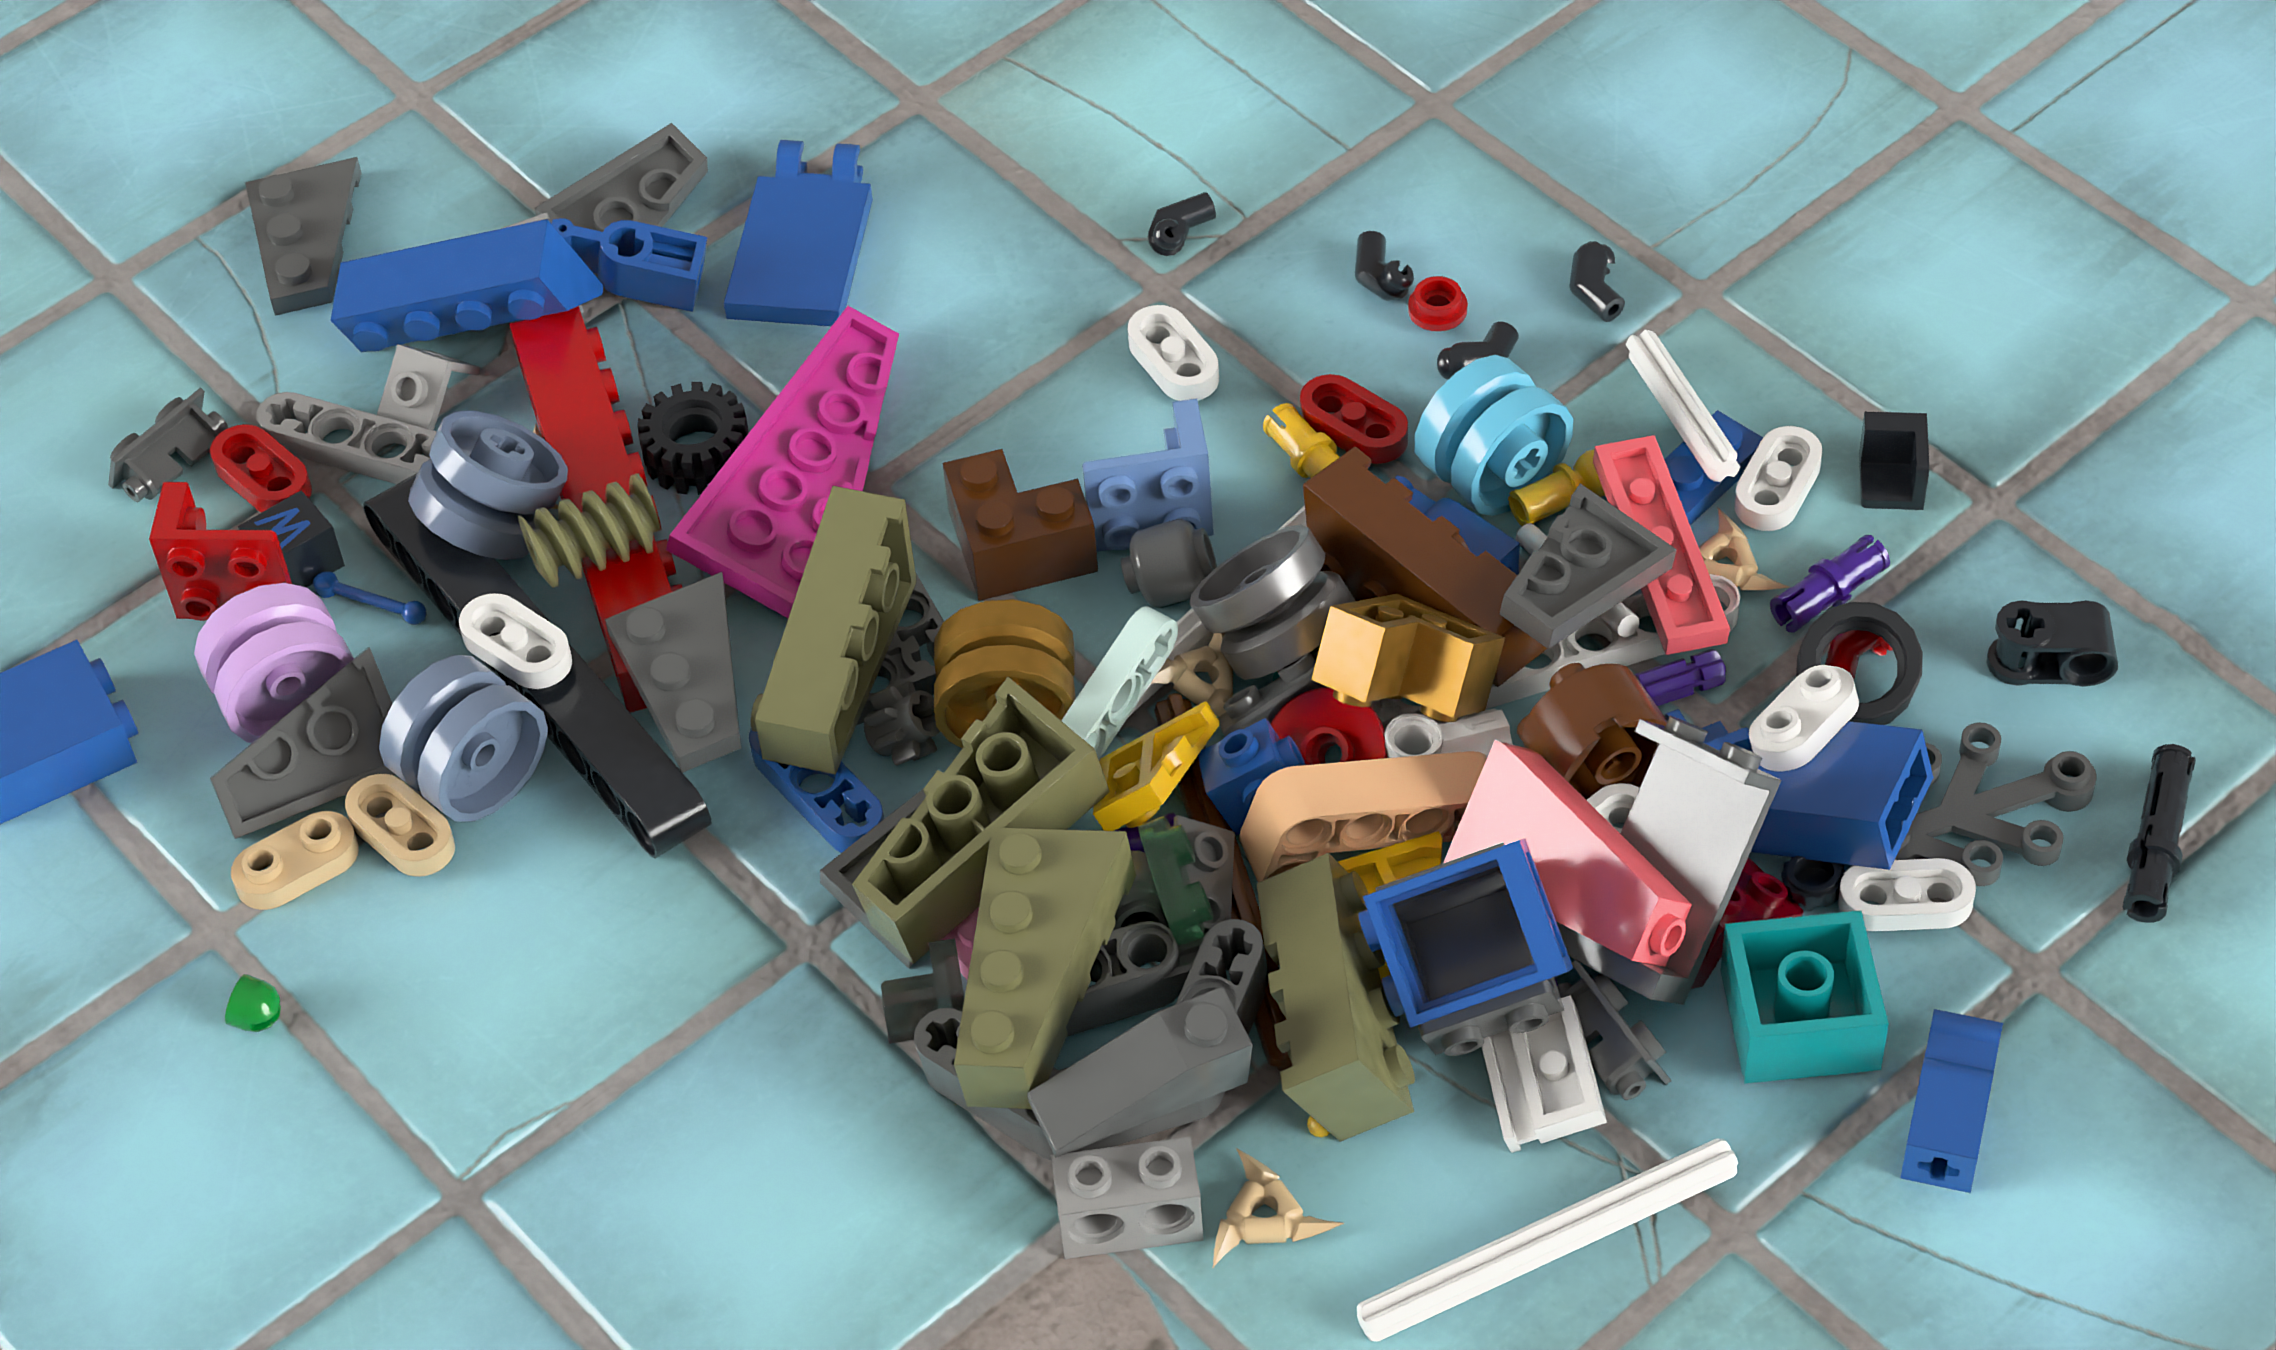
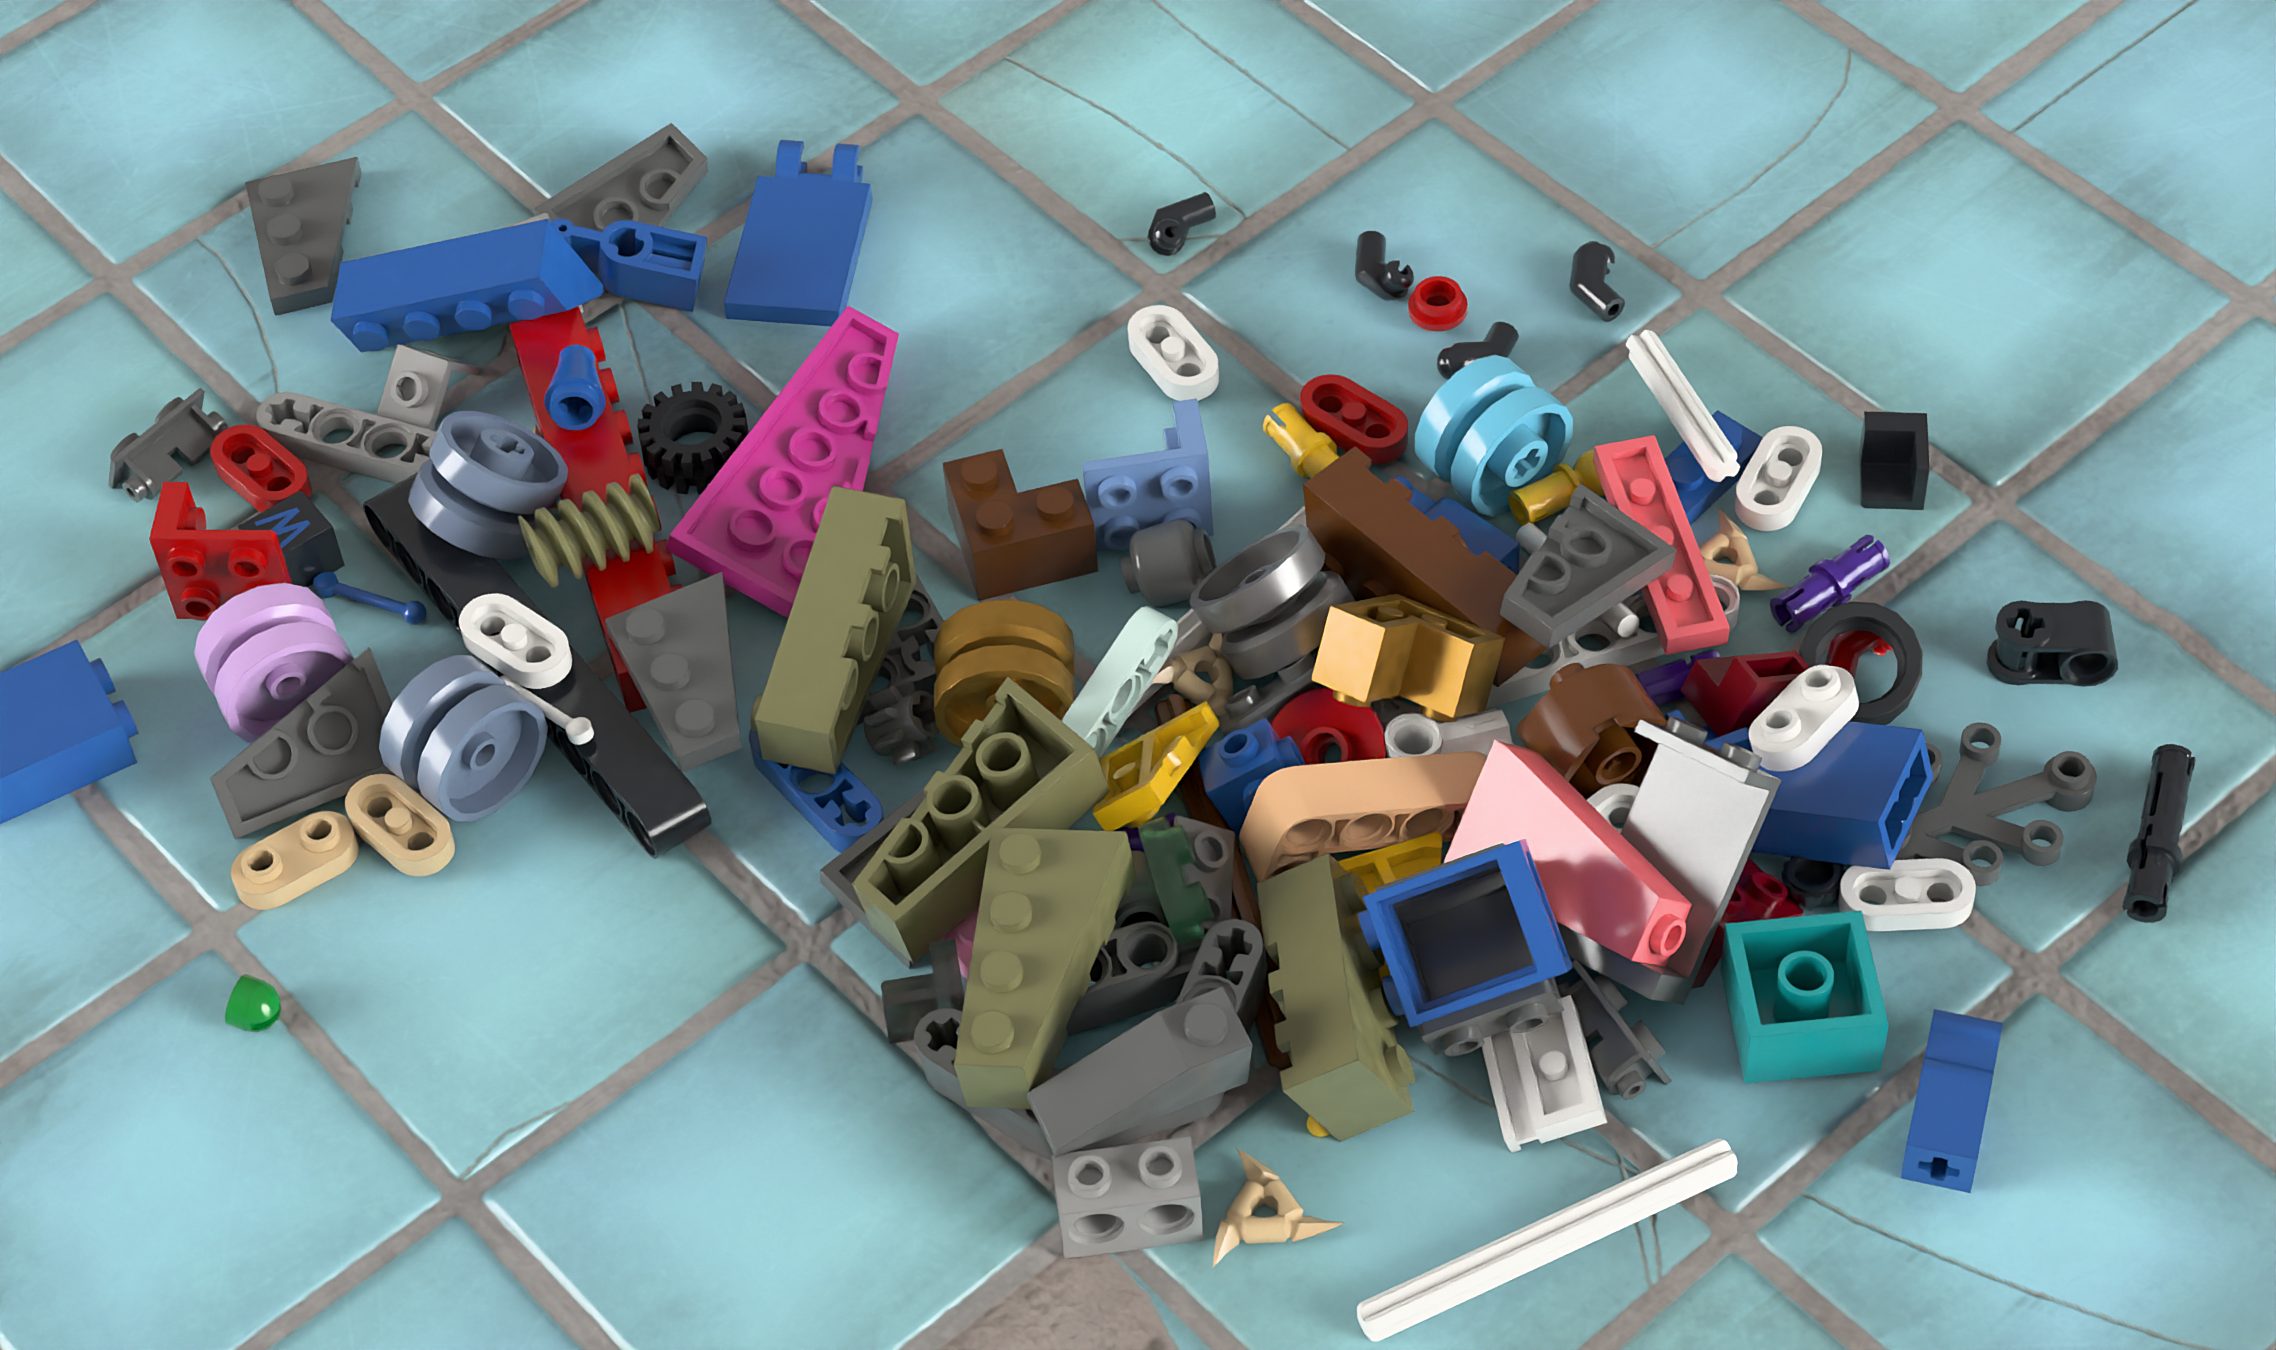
none -> white hinge [500,675,594,745]
none -> blue cone [544,345,606,430]
none -> dark red piece [1680,650,1810,738]

